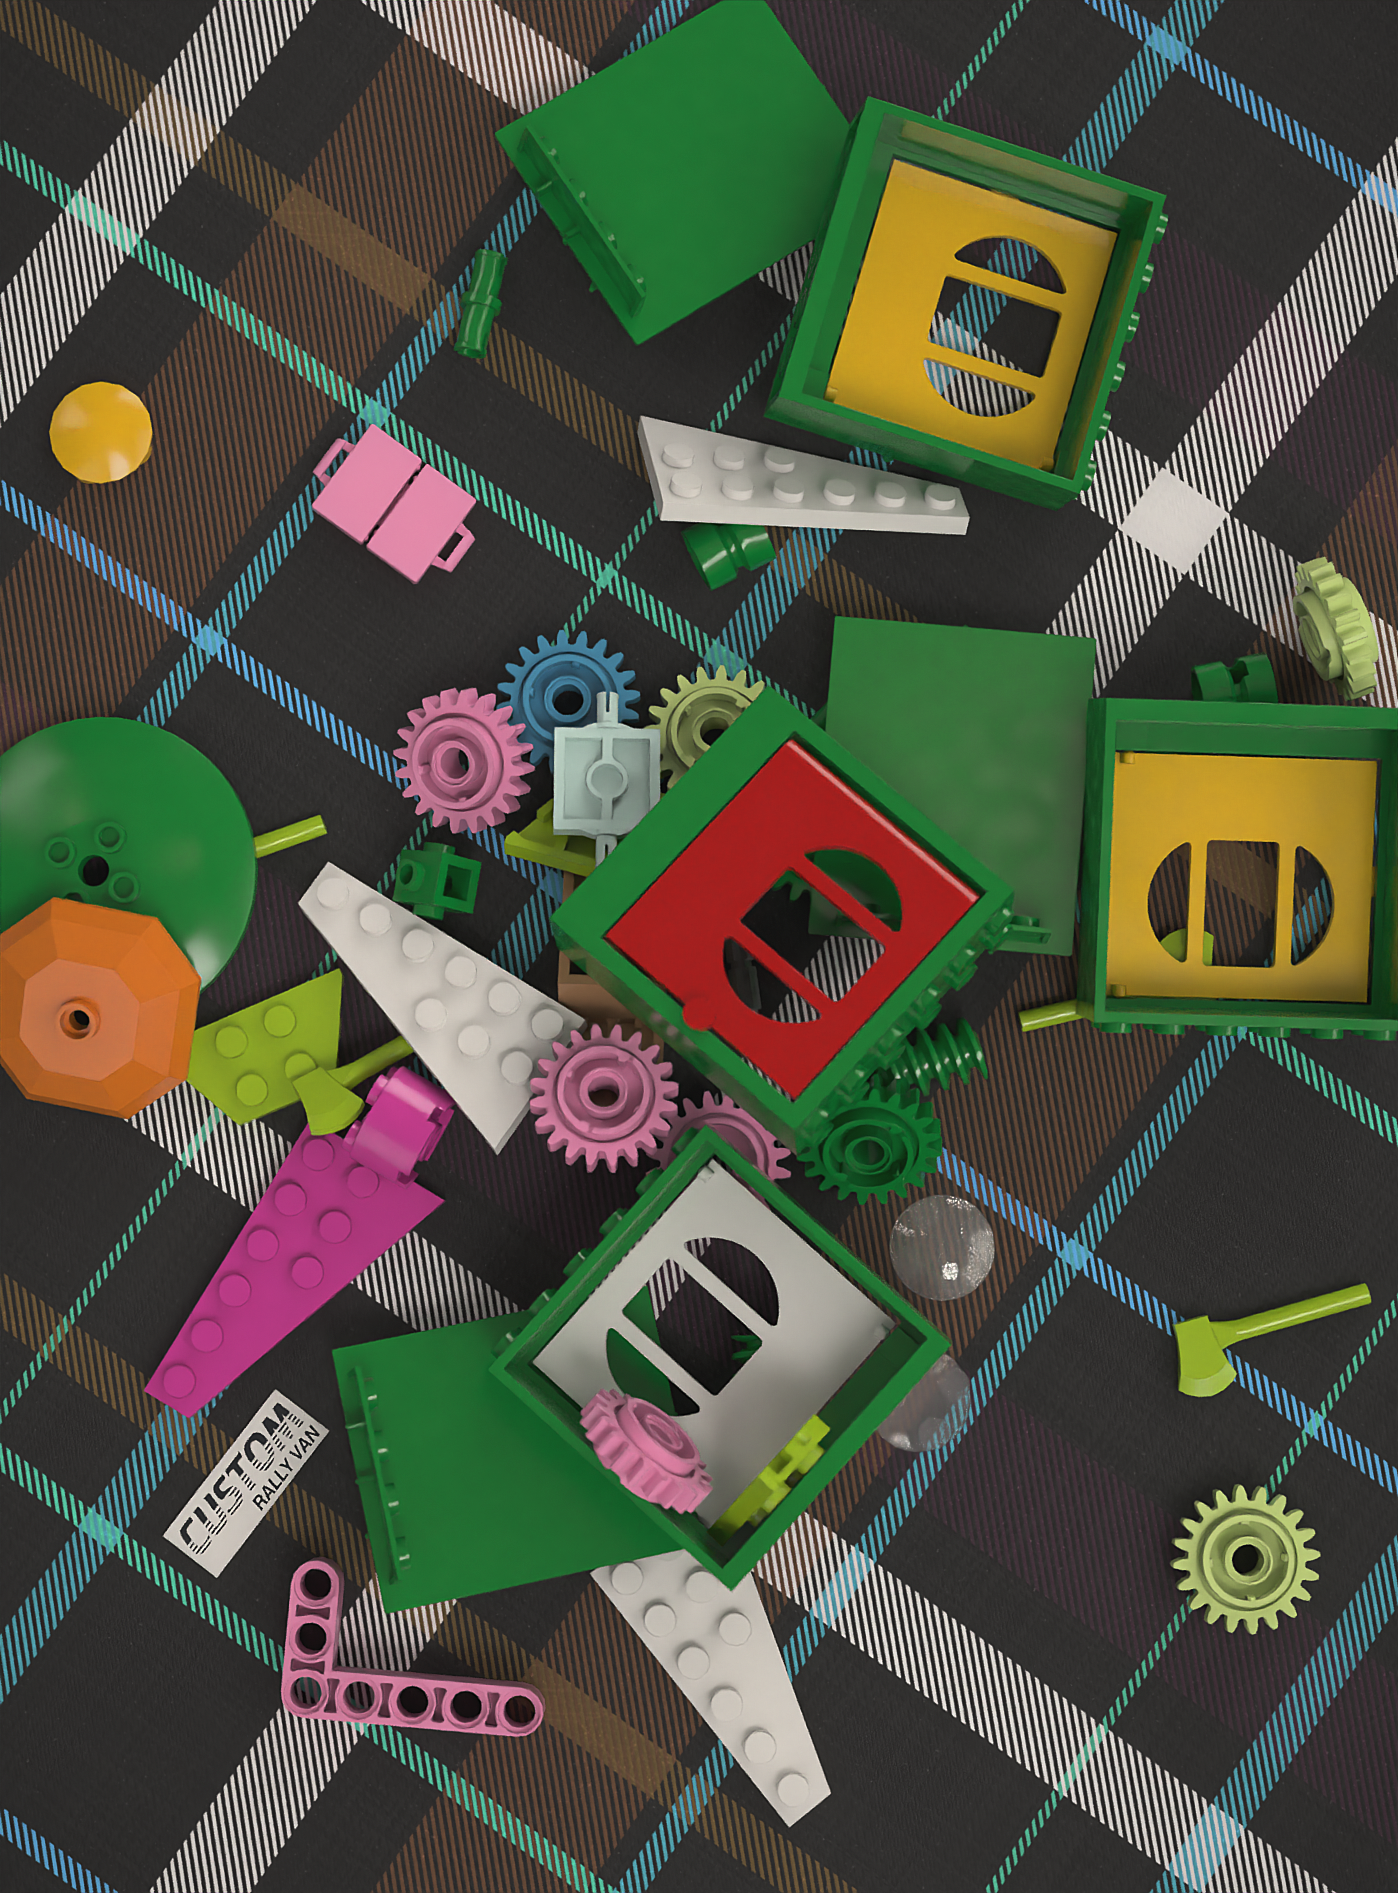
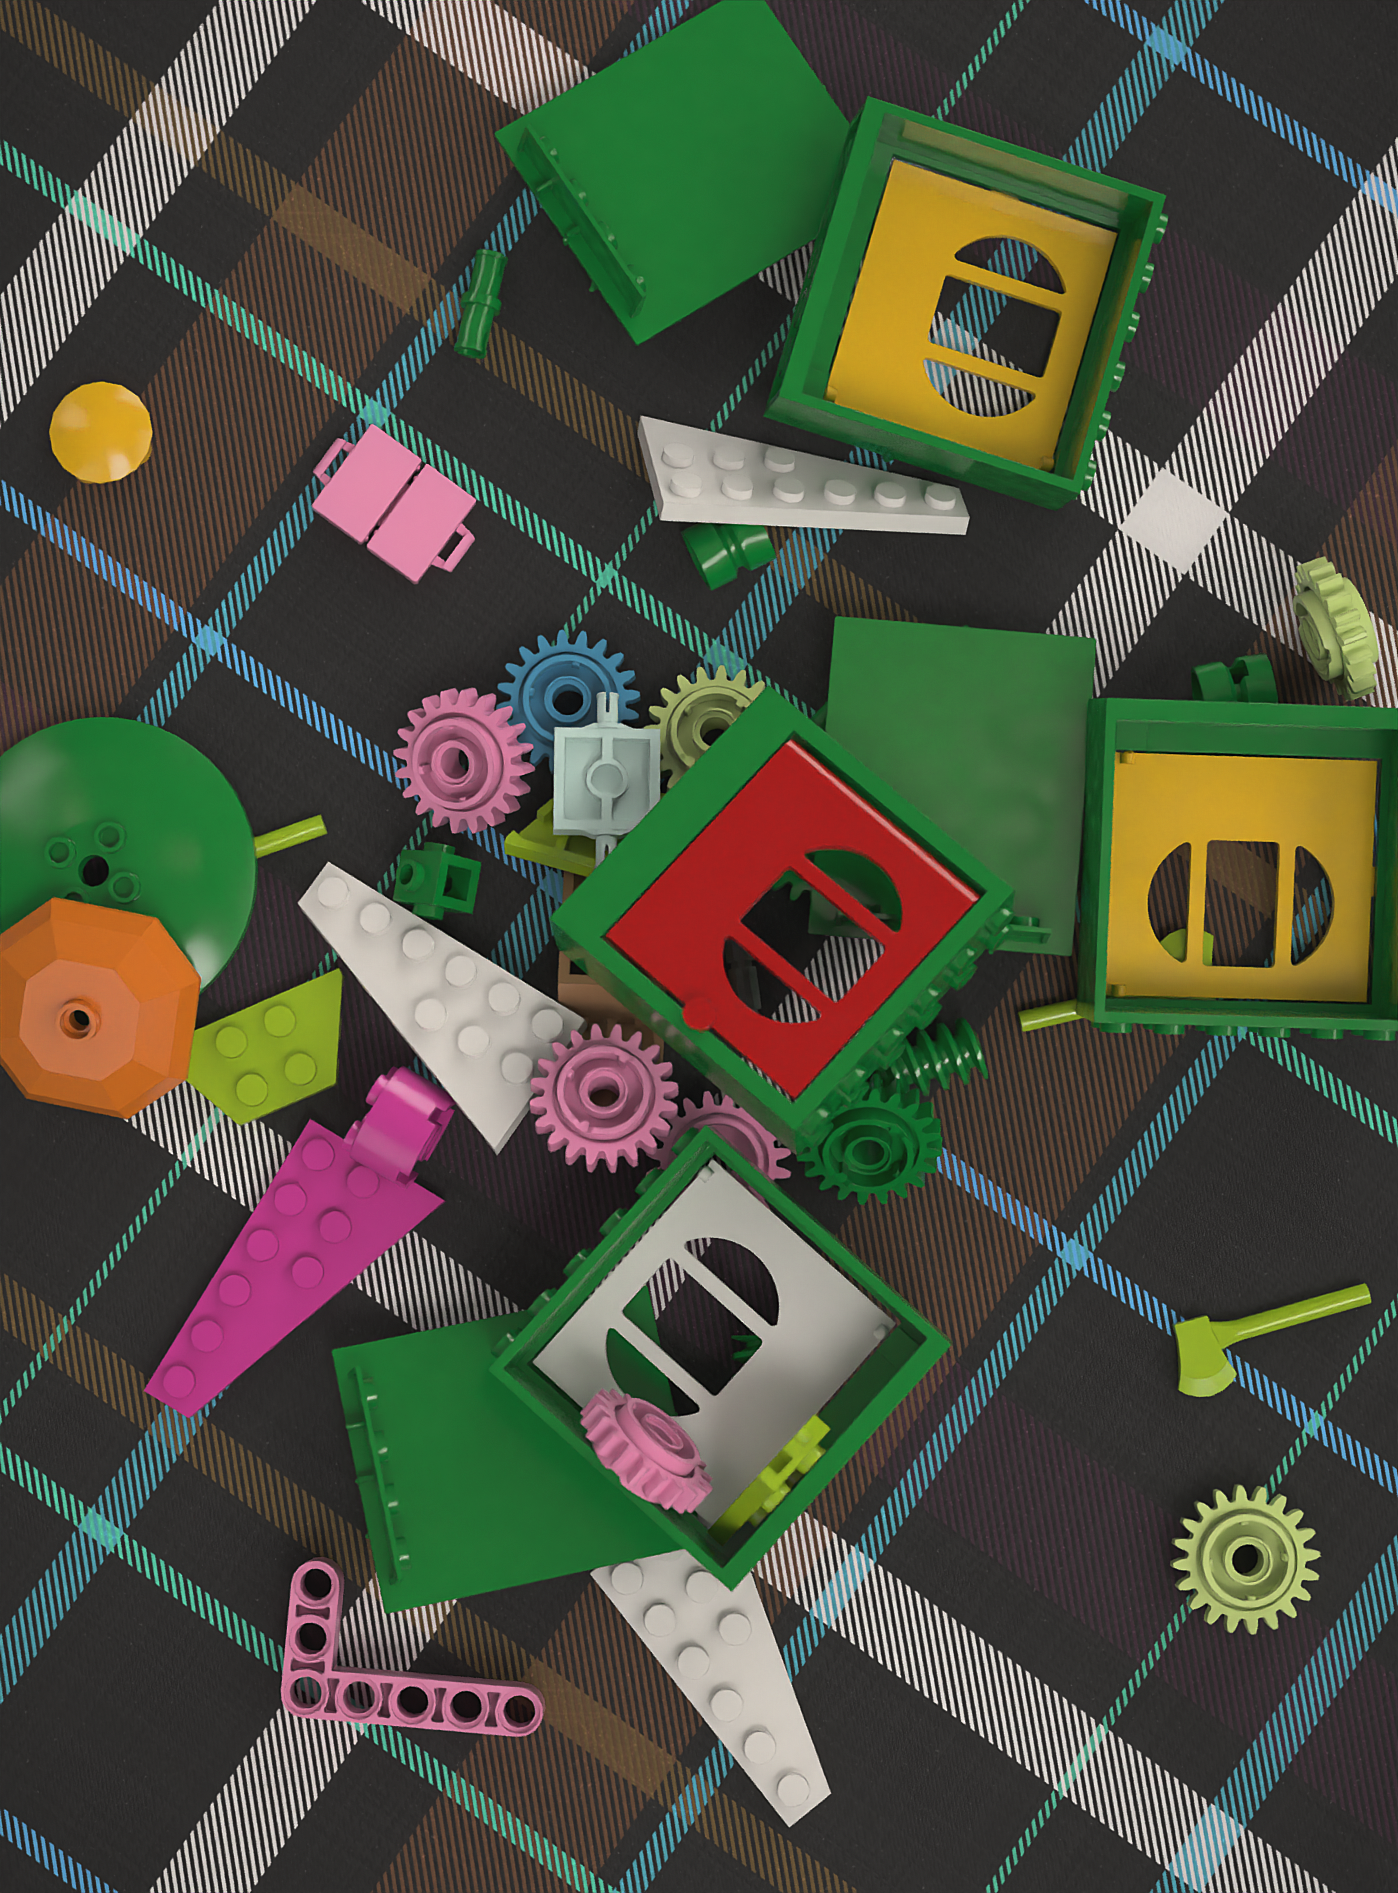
white sticker [163,1389,329,1578] -> none
lime piece [292,1035,414,1136] -> none
clear dish [876,1353,971,1452] -> none
clear dish [889,1195,995,1301] -> none

